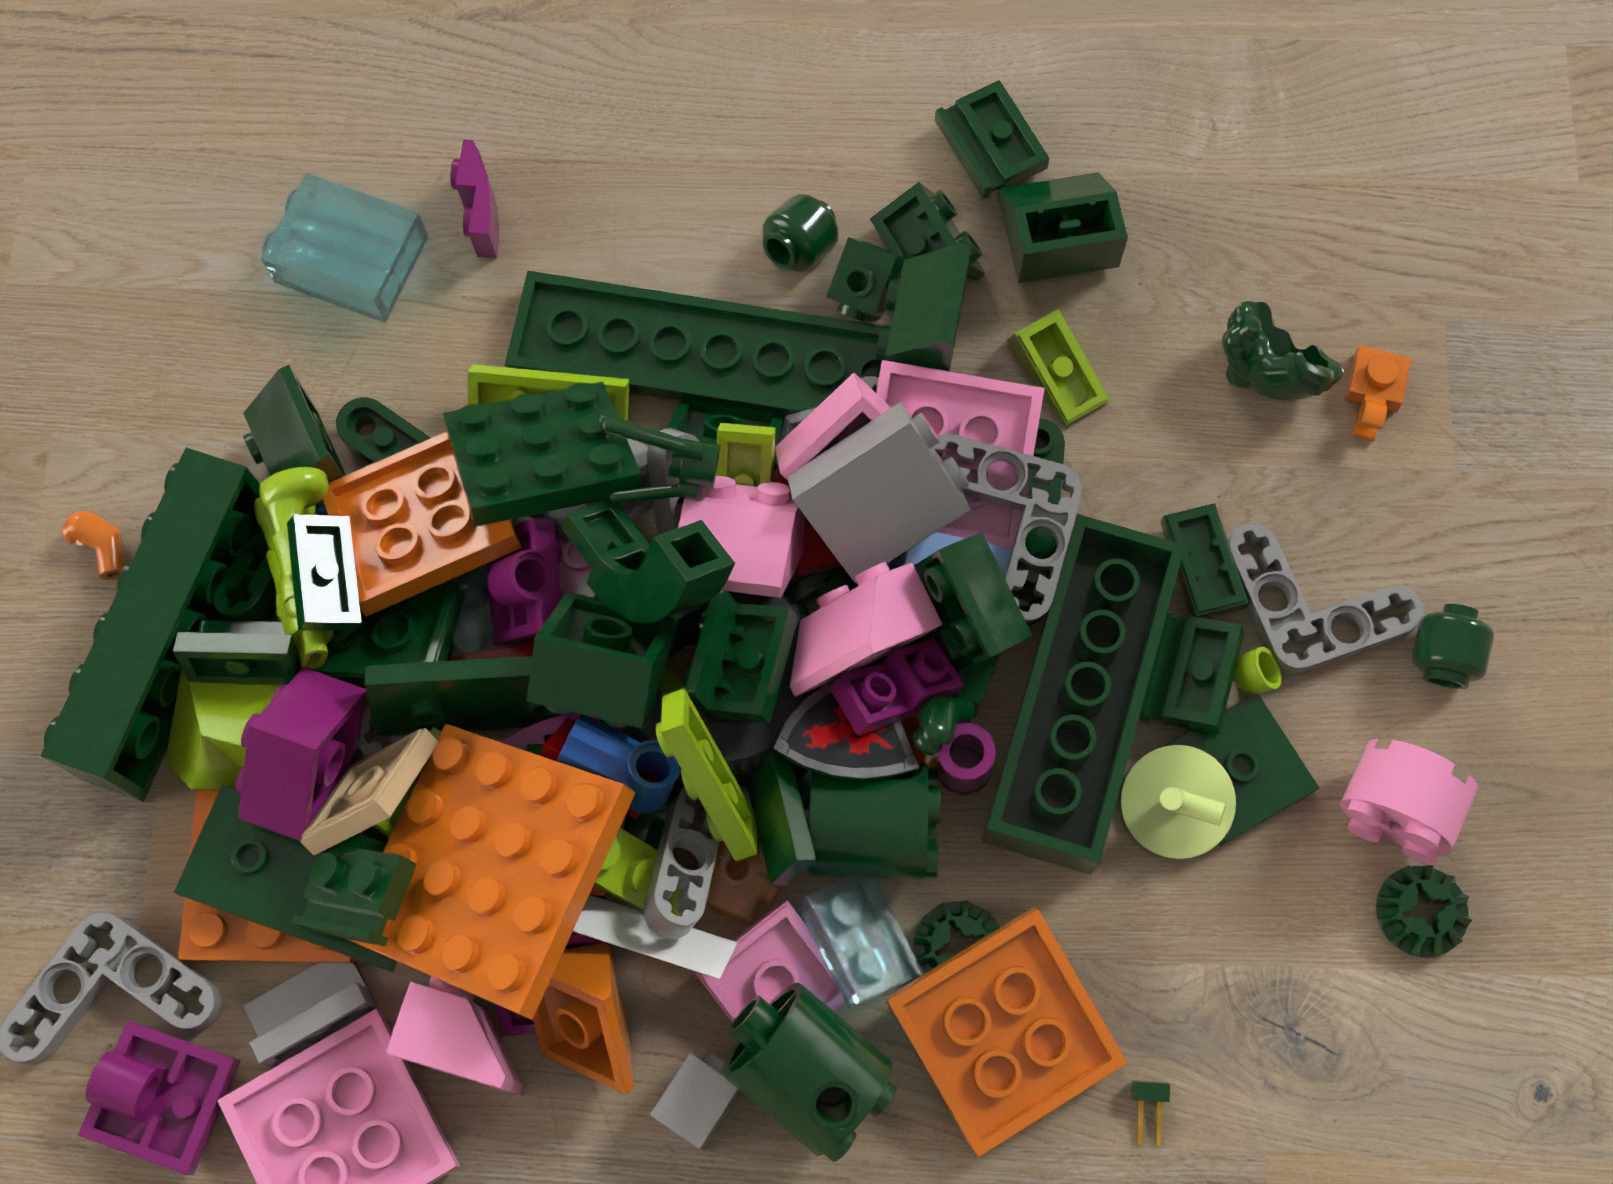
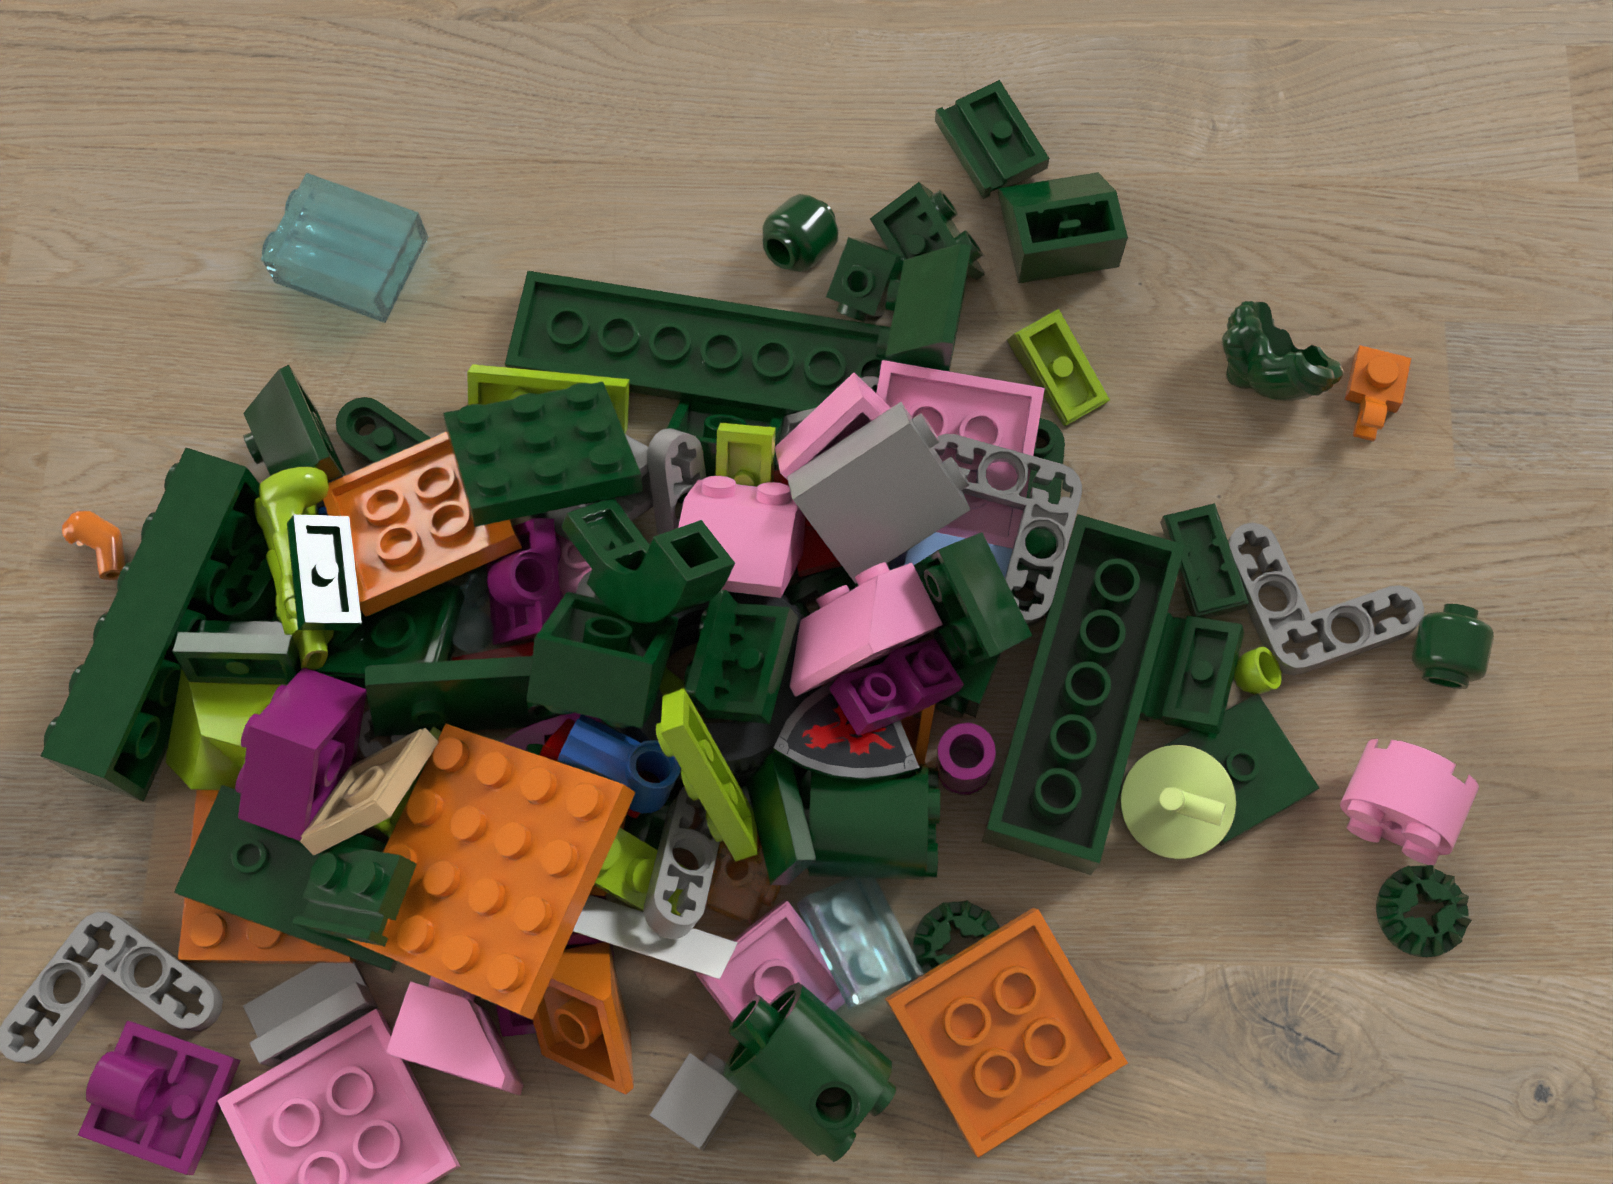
magenta slope [450,139,499,258] -> none
dark green plant [598,414,720,503] -> none
dark green arm [913,695,975,755] -> none
dark green piece [1131,1080,1170,1146] -> none

